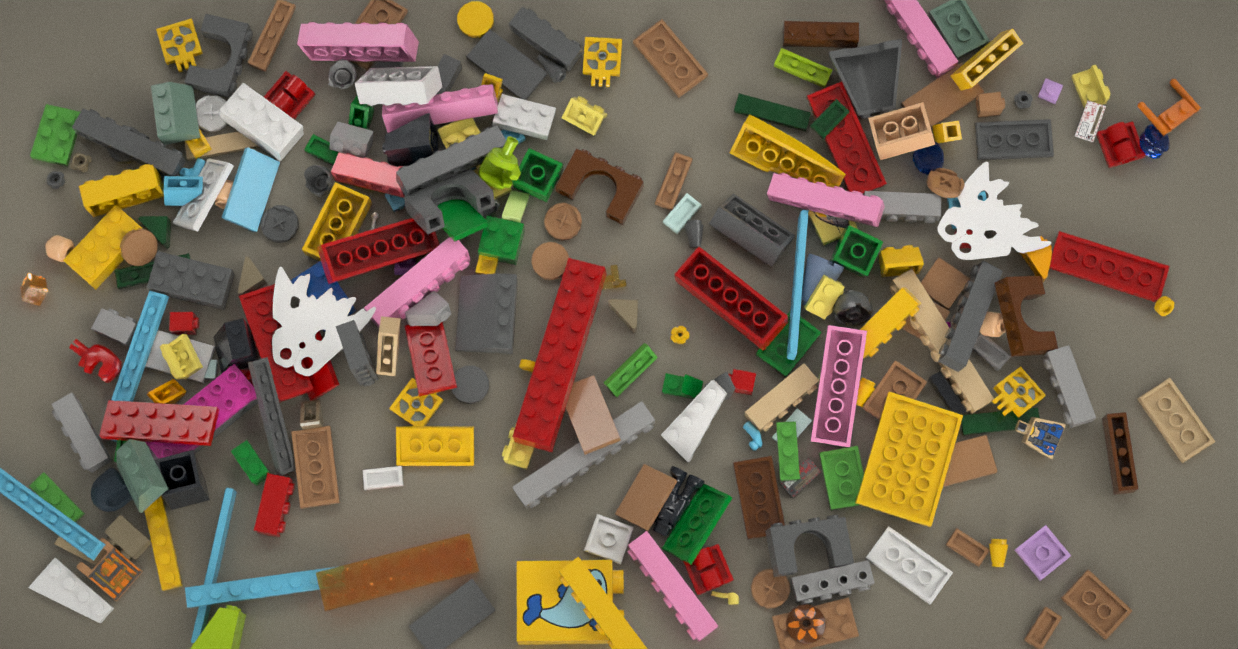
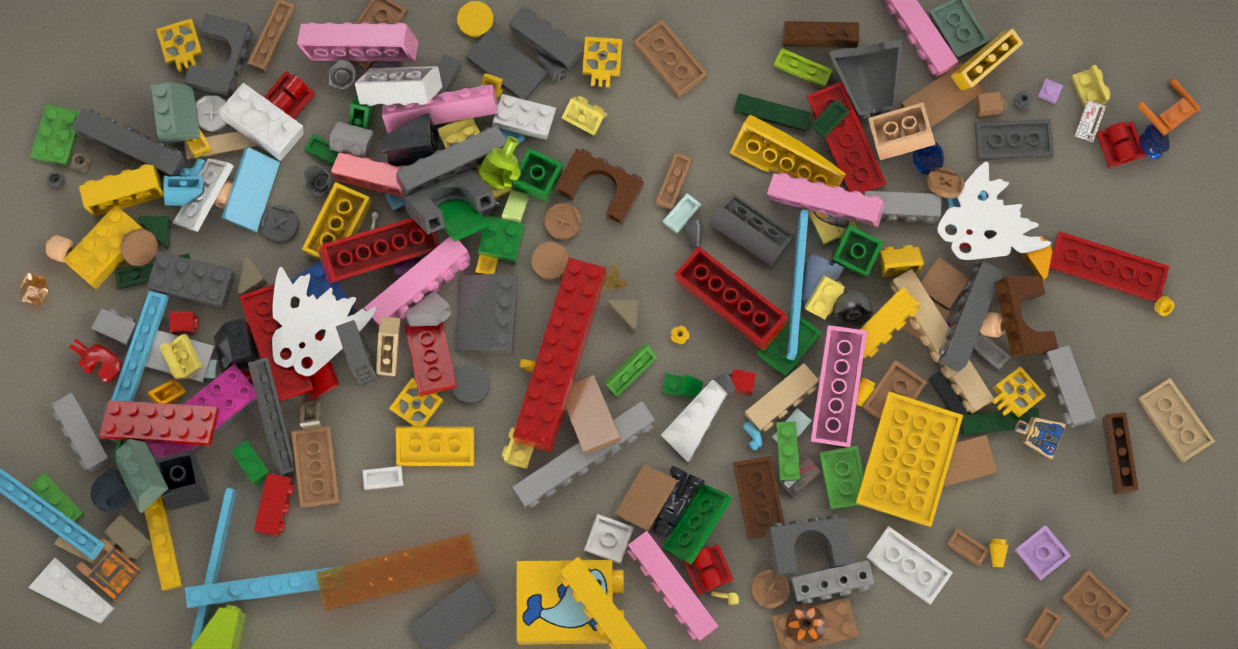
yellow brick [932,121,962,144] -> none

